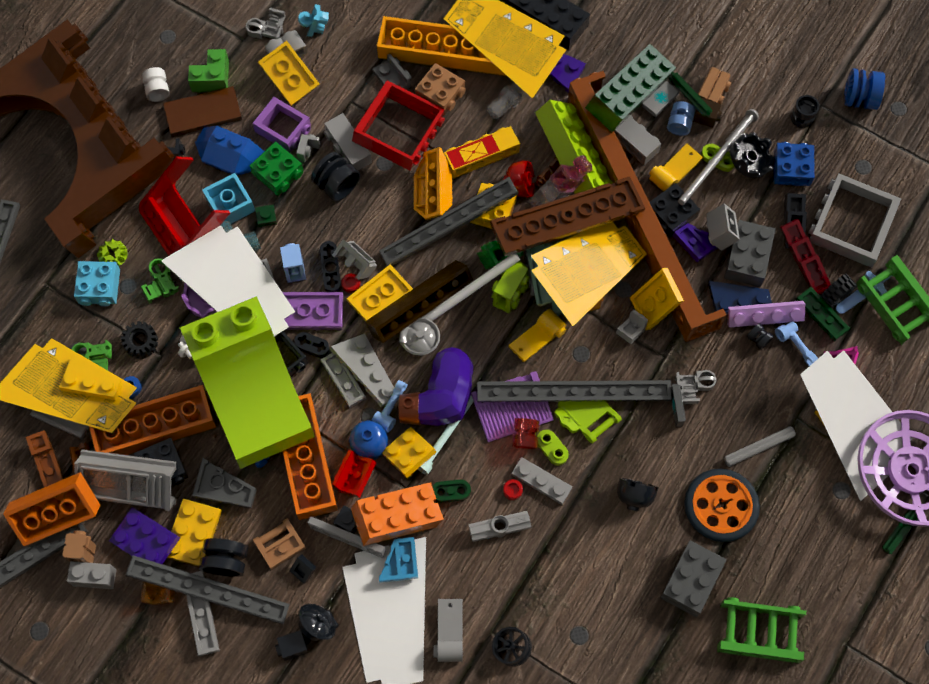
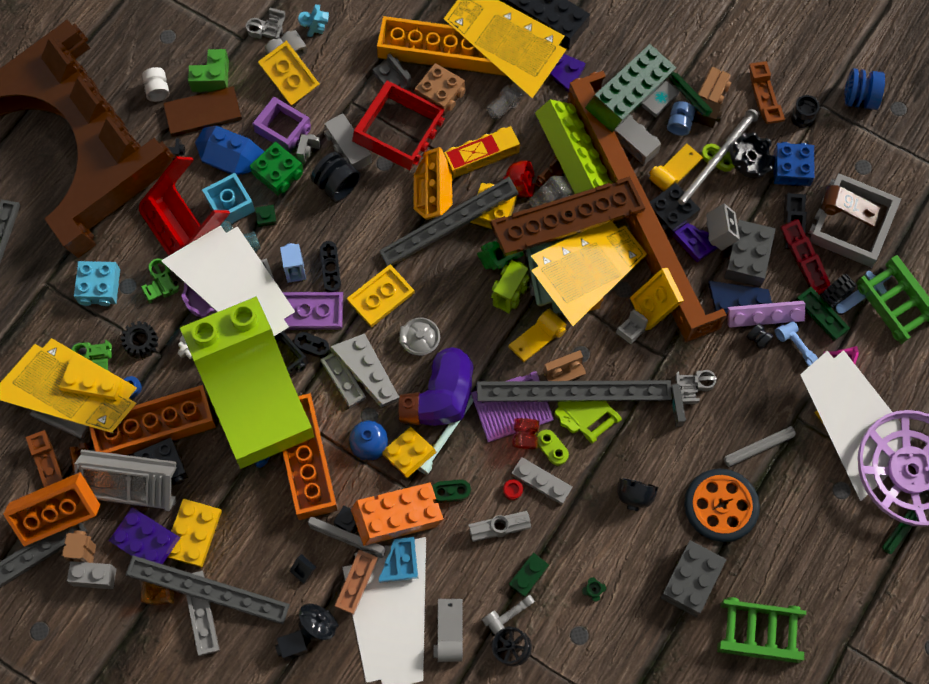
lime gear [97,239,128,266] -> none
dark grey wing [192,458,256,509] -> none
black wheel [199,538,248,577] -> none
medium nougat plate [253,518,306,570] -> none
light grey window [332,239,377,280] -> none
red bracket [332,450,376,498] -> none
red tile [341,273,361,293] -> none
dark brown brick [365,260,474,343] -> none
light blue brick [372,380,408,432] -> none
white piece [422,253,520,321] -> none
clear pink brick [550,155,592,193] -> none
none -> nougat plate [335,550,378,615]
none -> light grey brick [482,595,535,635]
none -> dark green plate [509,552,549,598]
none -> medium nougat bracket [543,350,586,381]
none -> dark green plate [582,577,606,602]
none -> dark orange slope [749,61,785,124]
none -> door [821,185,880,227]

